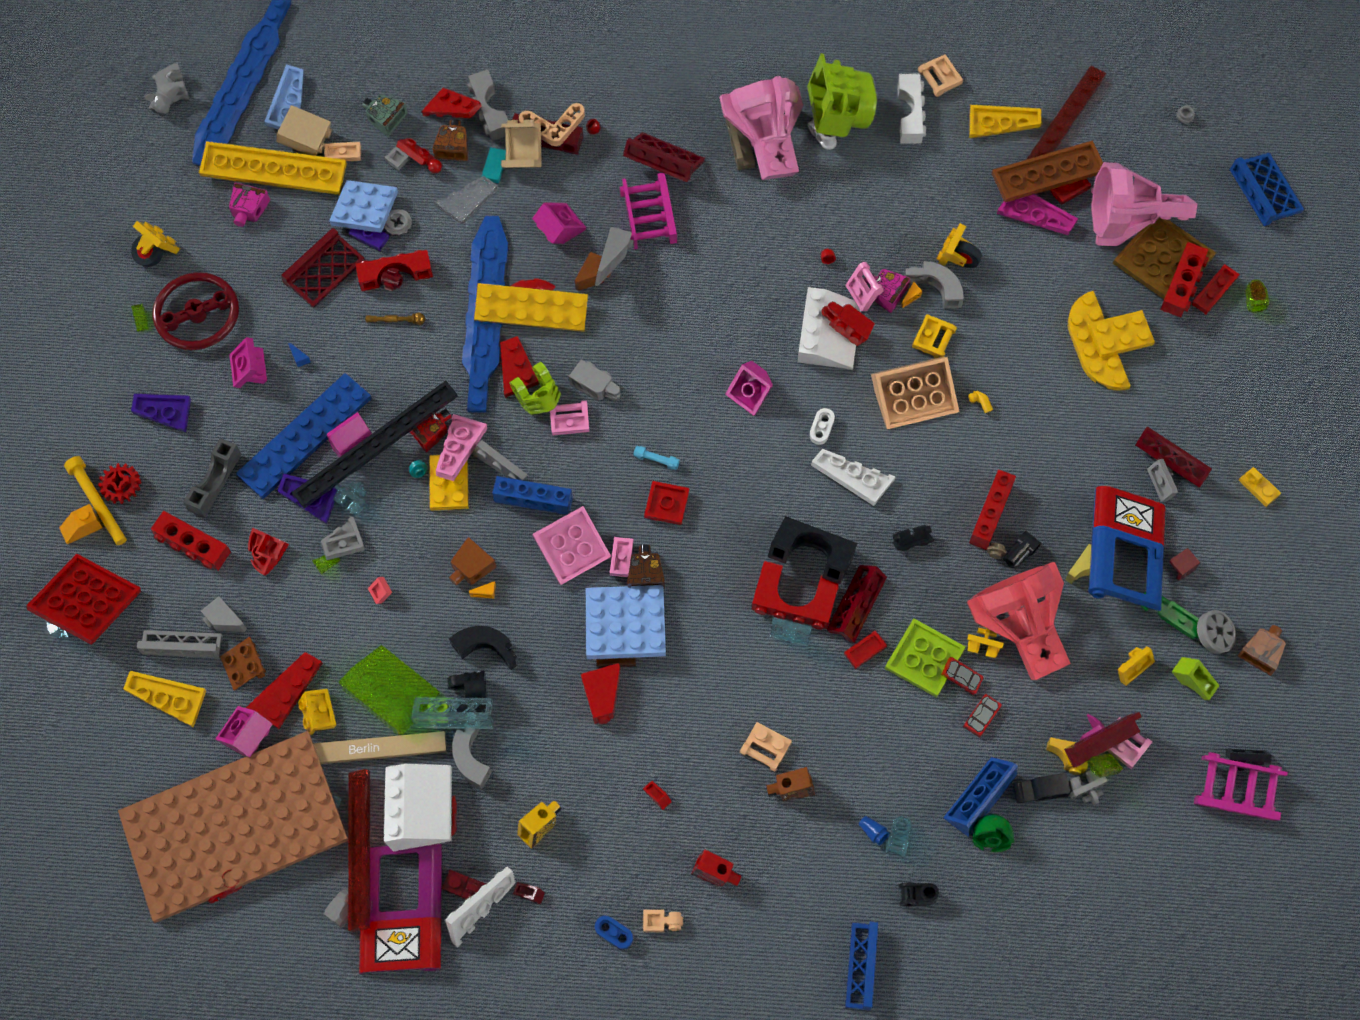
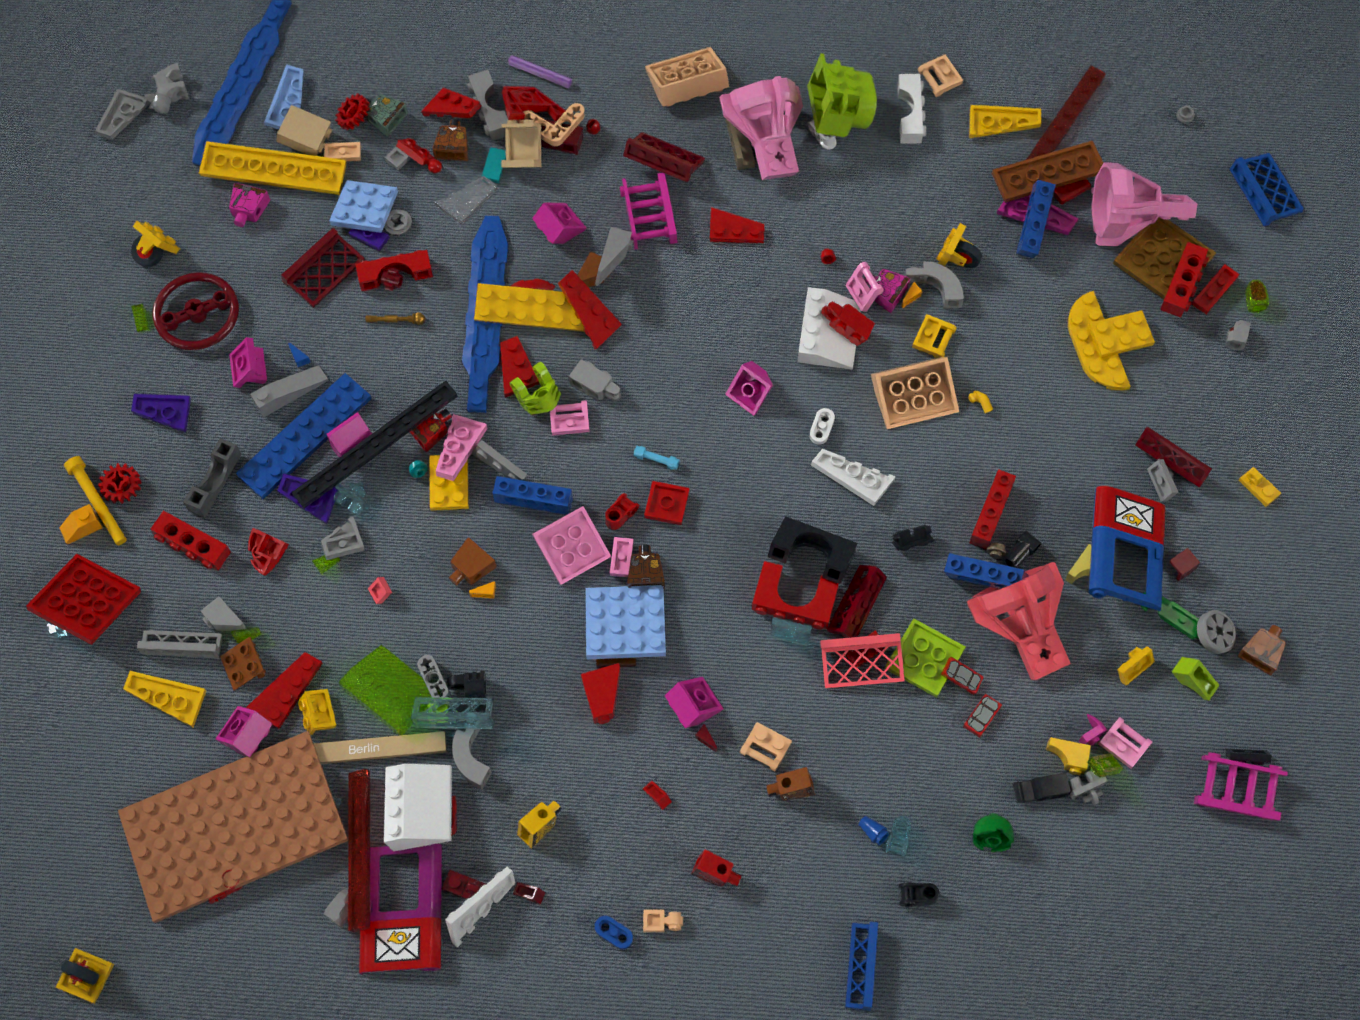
black arch [449,626,517,670] -> none
blue slope [943,757,1018,837] -> none
yellow hips [967,627,1004,658] -> none
dark red fence [1064,712,1142,768] -> none
none -> yellow plate [56,948,114,1004]
none -> light grey wing [95,89,151,140]
none -> clear neon green piece [231,627,262,644]
none -> light grey slope [250,365,329,418]
none -> red gear [335,93,370,131]
none -> light grey beam [417,655,451,705]
none -> red wing [502,86,566,121]
none -> medium lavender axle [508,55,572,88]
none -> red wing [558,270,622,350]
none -> red piece [605,493,640,530]
none -> light nougat slope [645,47,729,107]
none -> dark pink slope [664,677,723,728]
none -> dark red piece [695,724,717,752]
none -> red wing [710,207,764,243]
none -> coral fence [820,633,905,688]
none -> blue brick [944,553,1029,589]
none -> blue brick [1016,180,1056,258]
none -> light grey rock [1225,320,1250,351]

